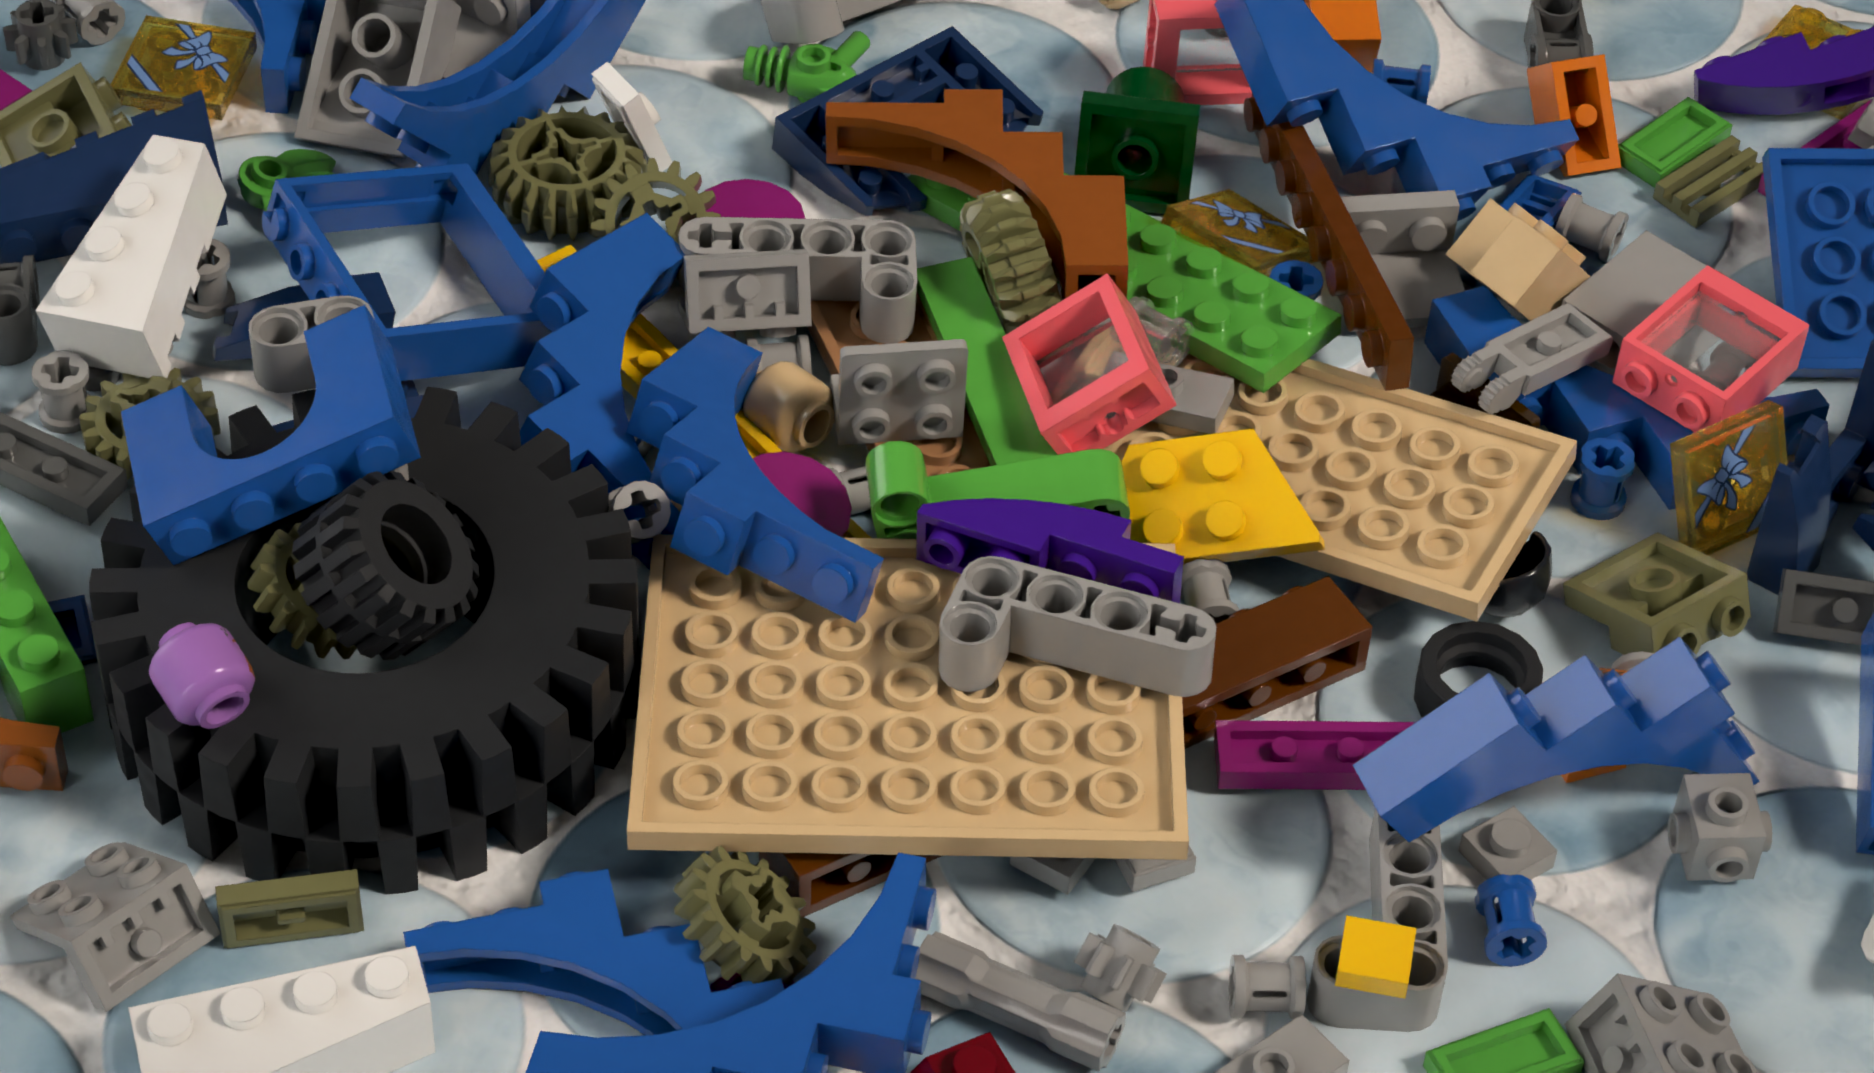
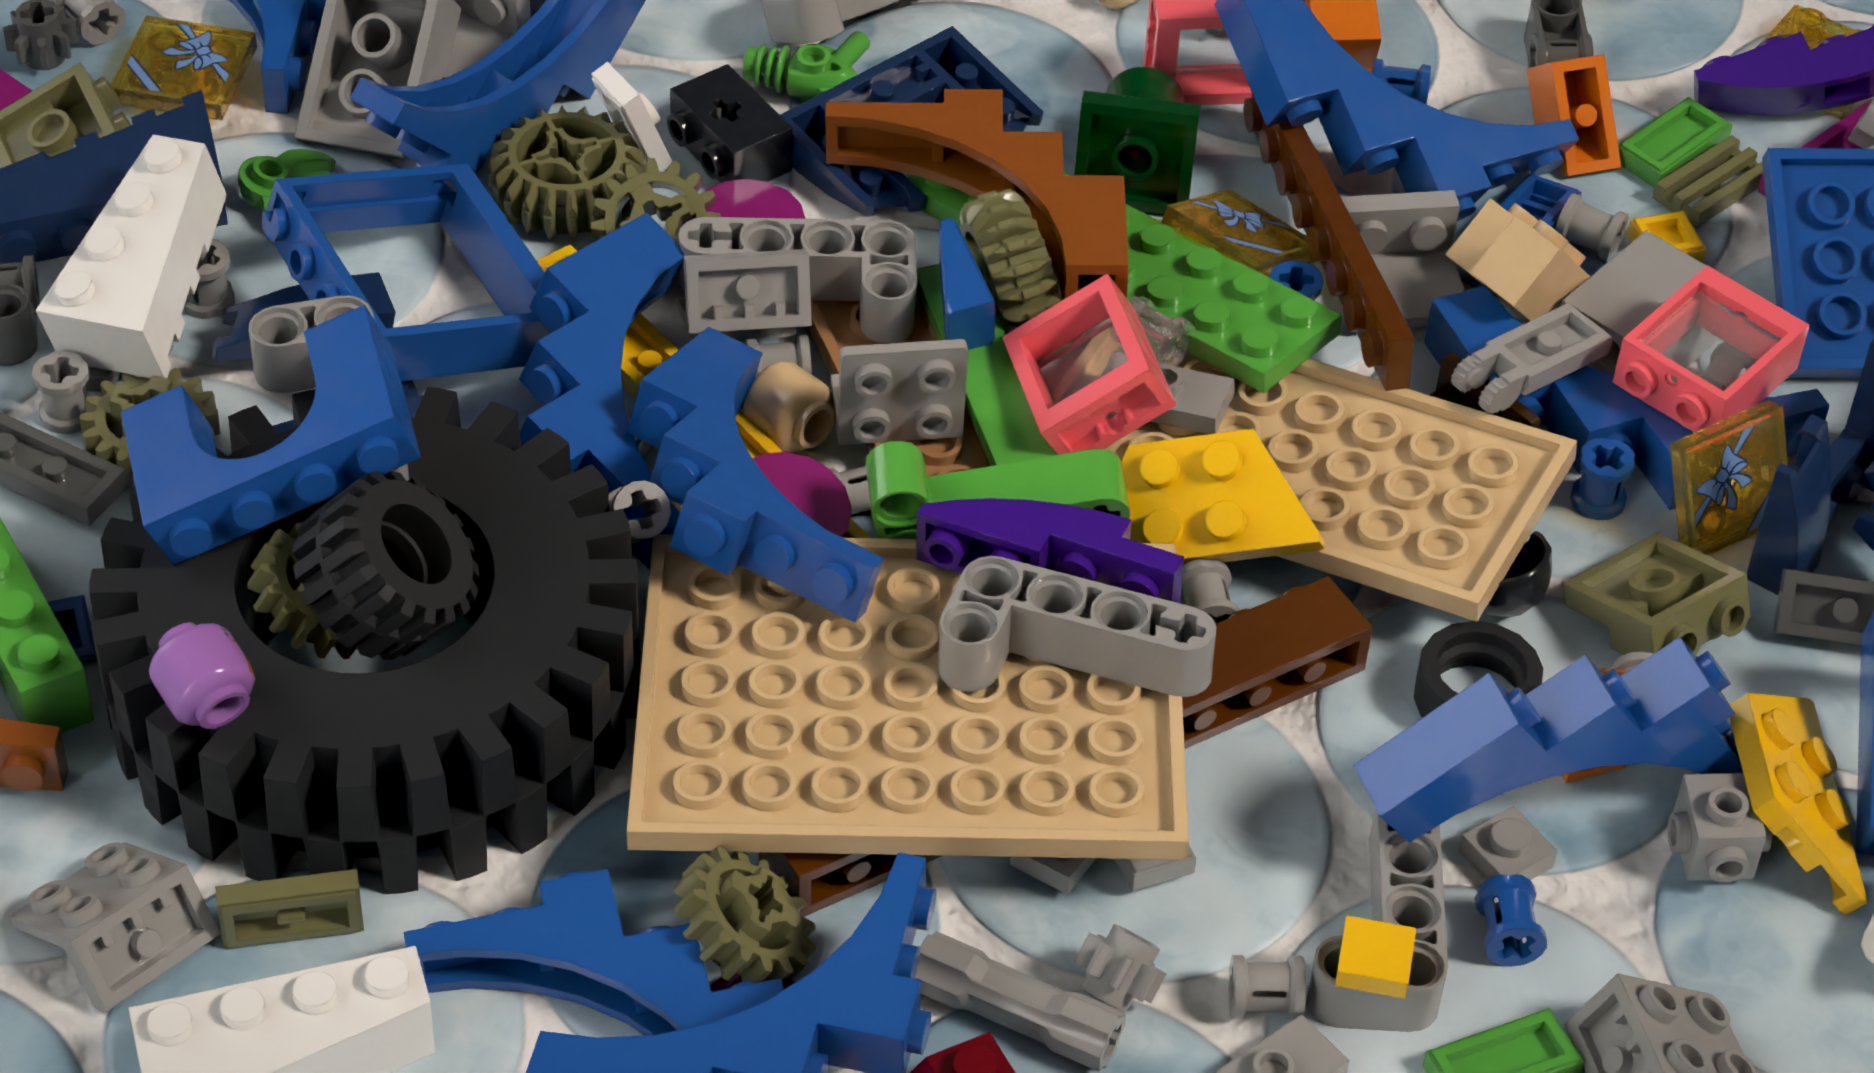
magenta plate [1213,720,1415,790] -> none
none -> black brick [667,64,793,183]
none -> blue slope [939,218,995,350]
none -> yellow tile [1627,211,1706,263]
none -> yellow wing [1729,693,1868,915]

